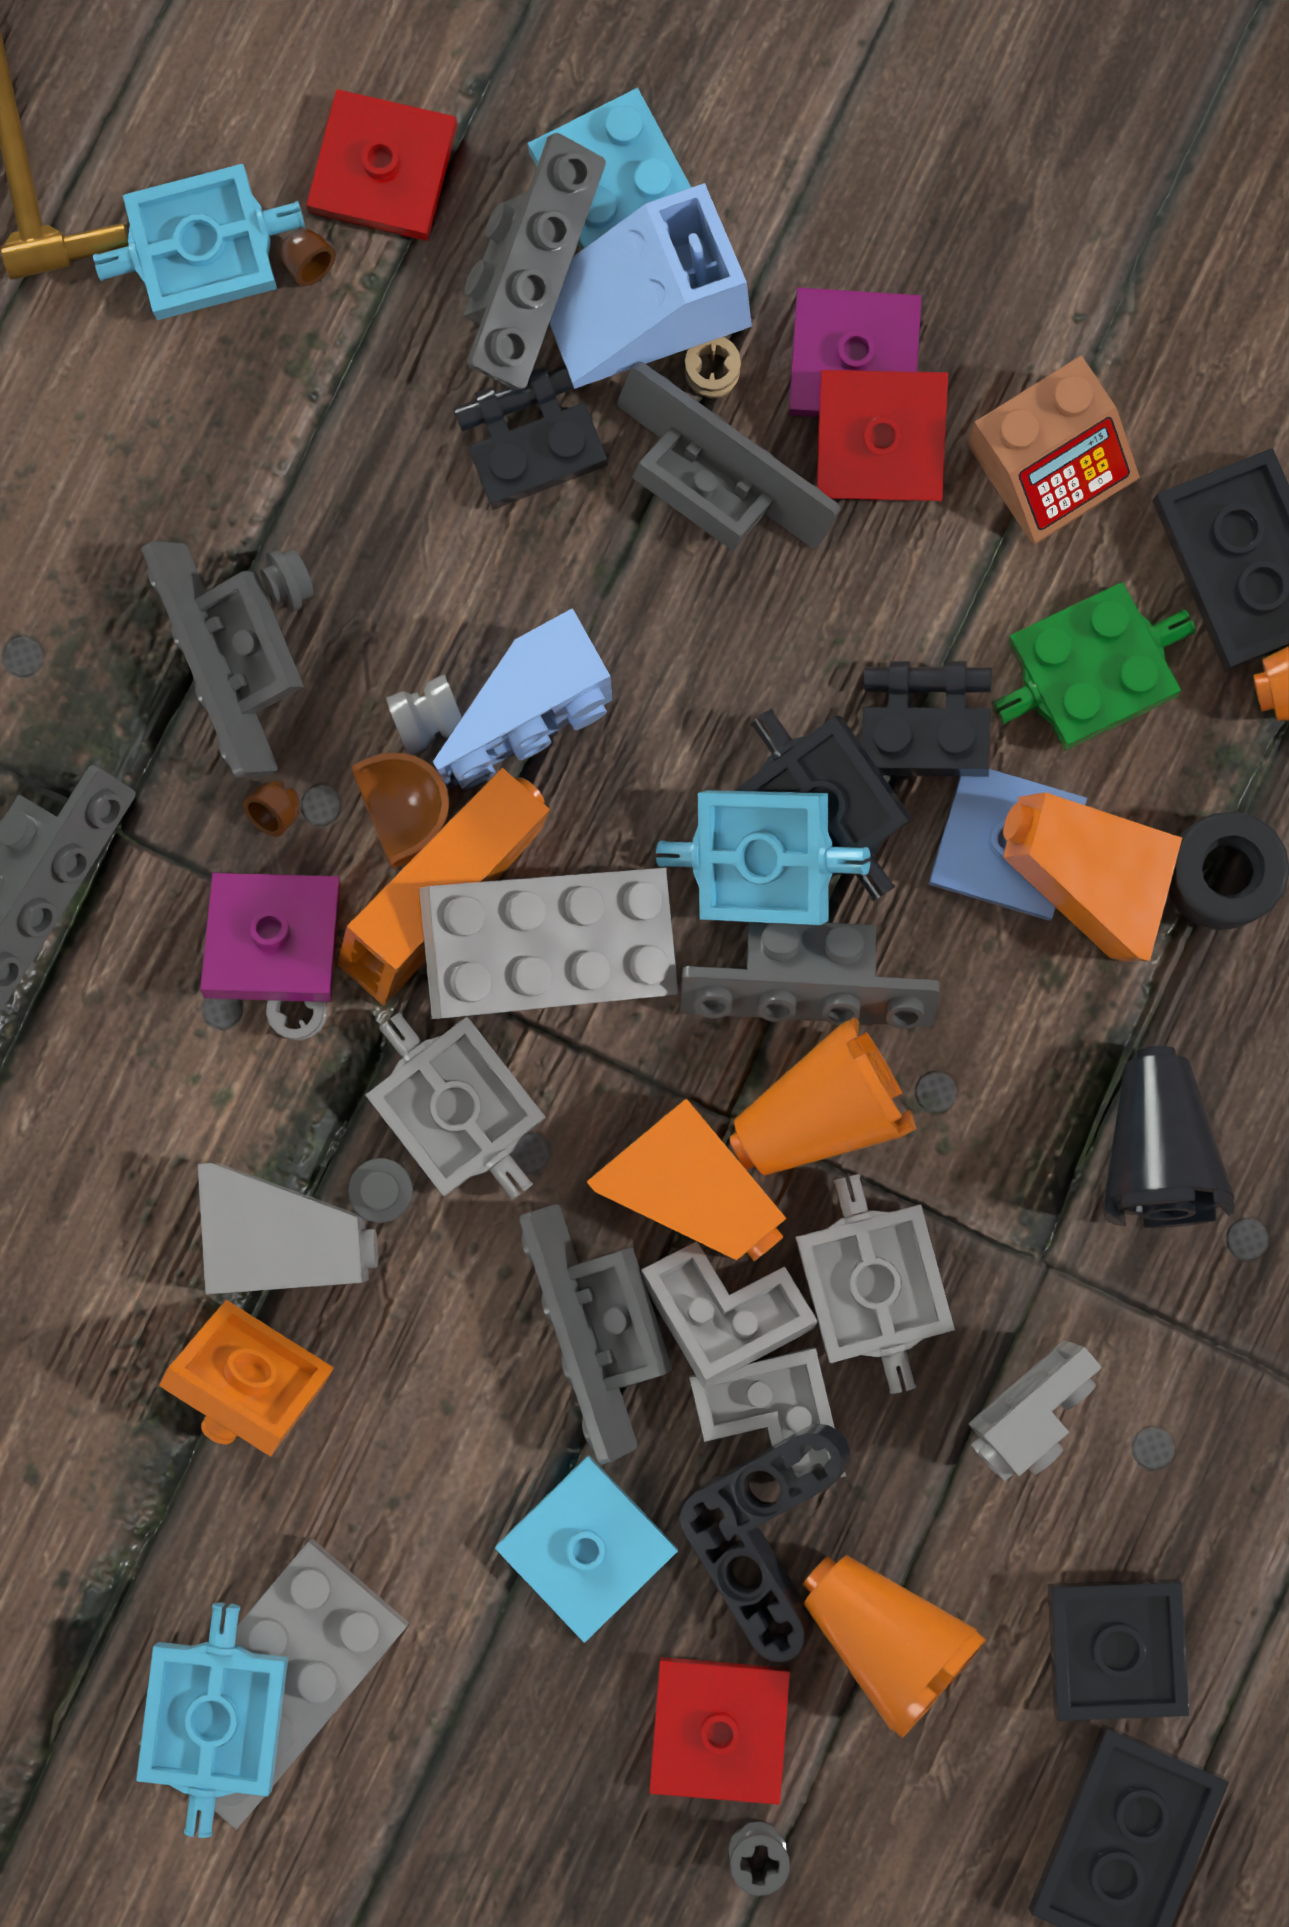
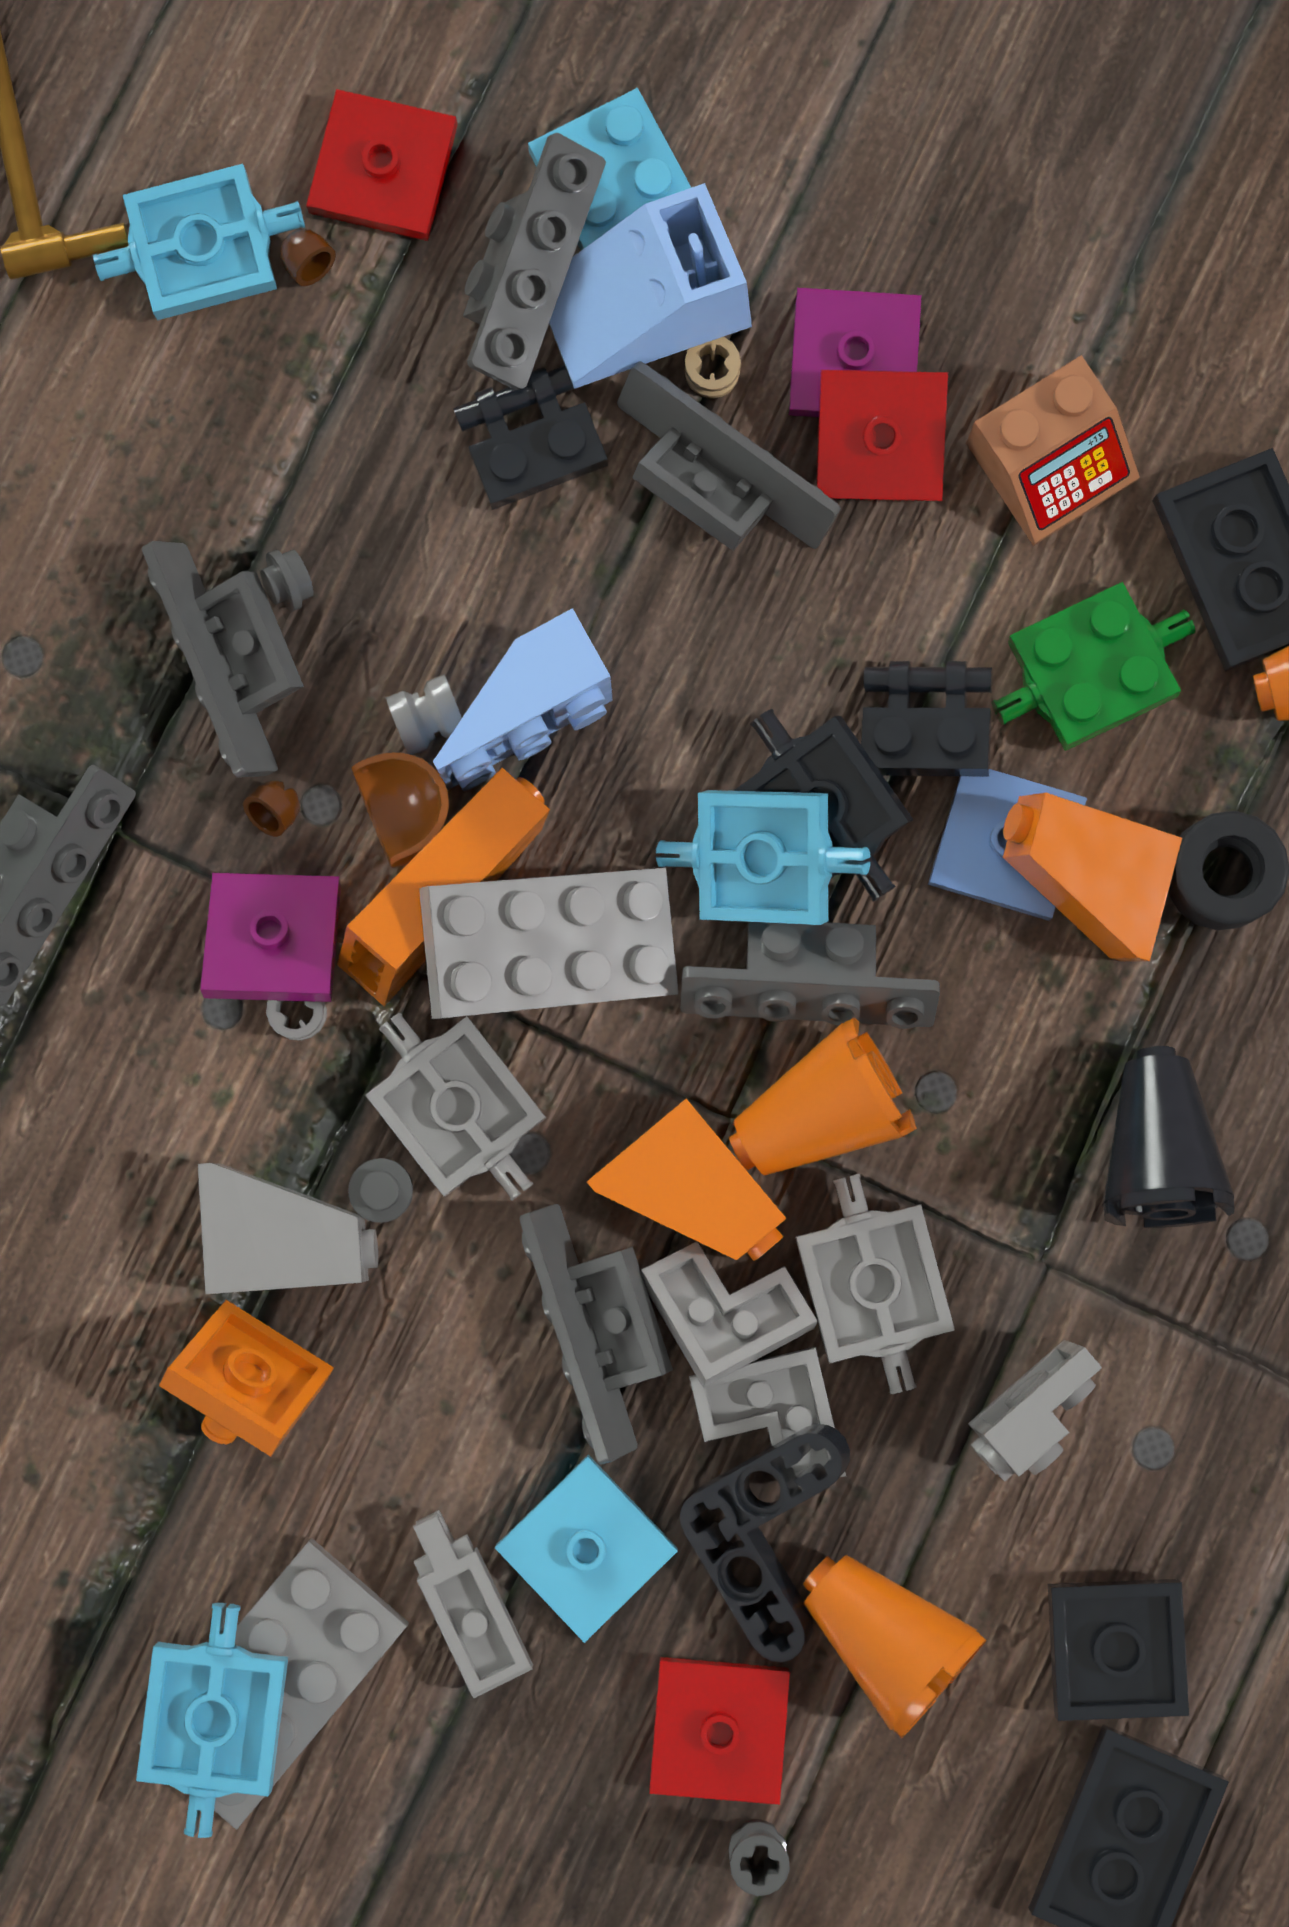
none -> light grey hinge [413,1510,533,1698]

